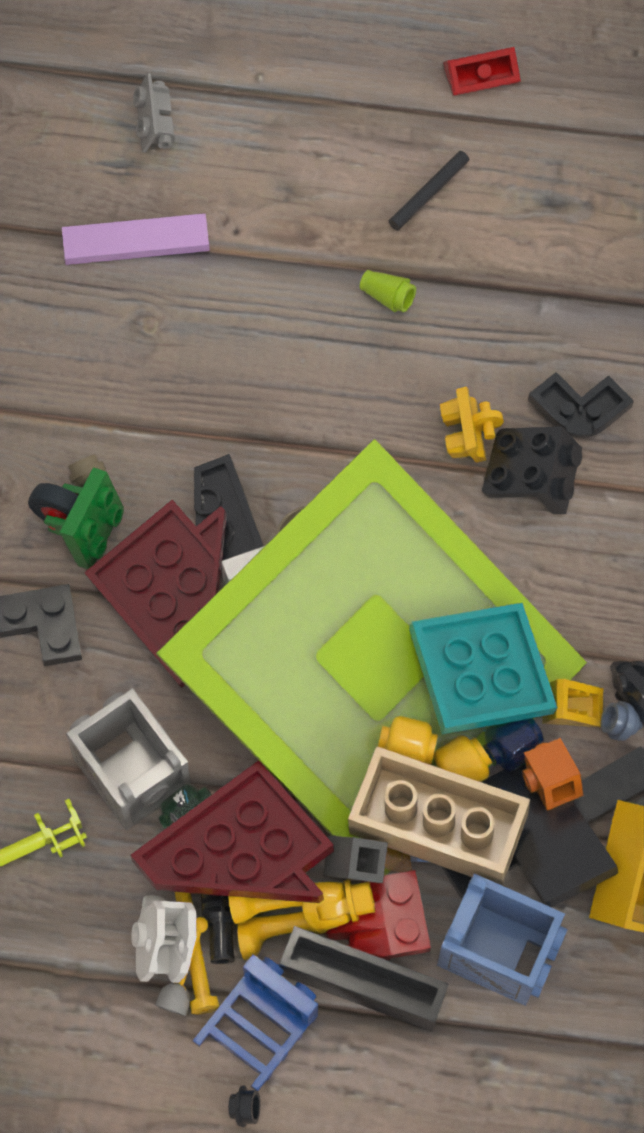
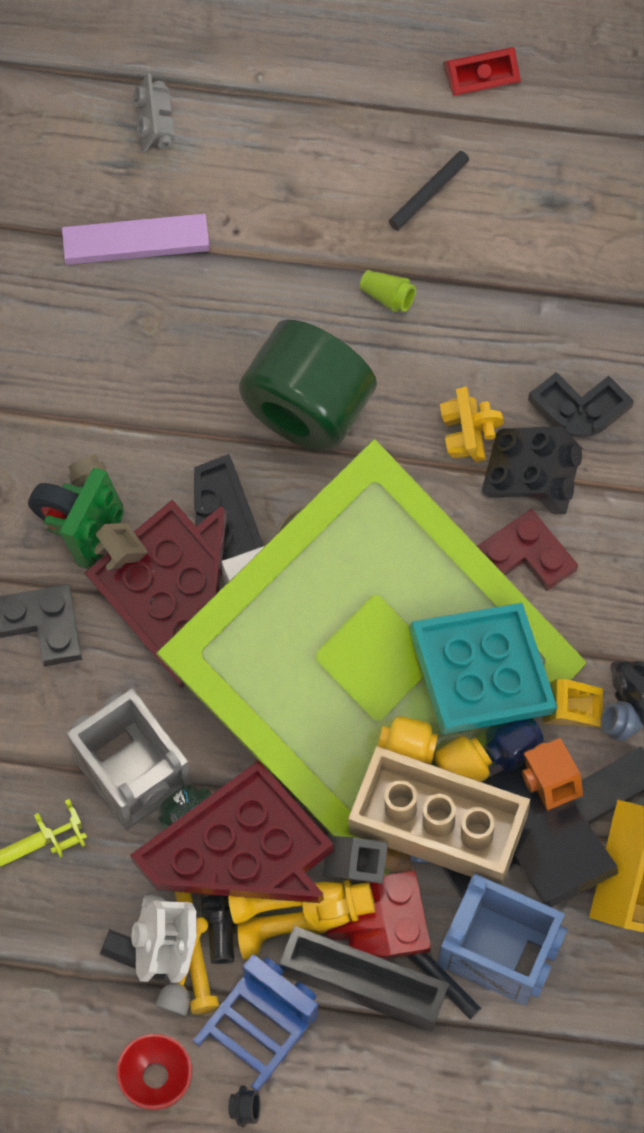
none -> dark tan tile [95,523,148,570]
none -> black bar [99,929,166,980]
none -> red piece [116,1033,192,1111]
none -> dark green piece [239,320,377,451]
none -> black bar [408,952,482,1020]
none -> dark red plate [477,508,578,591]

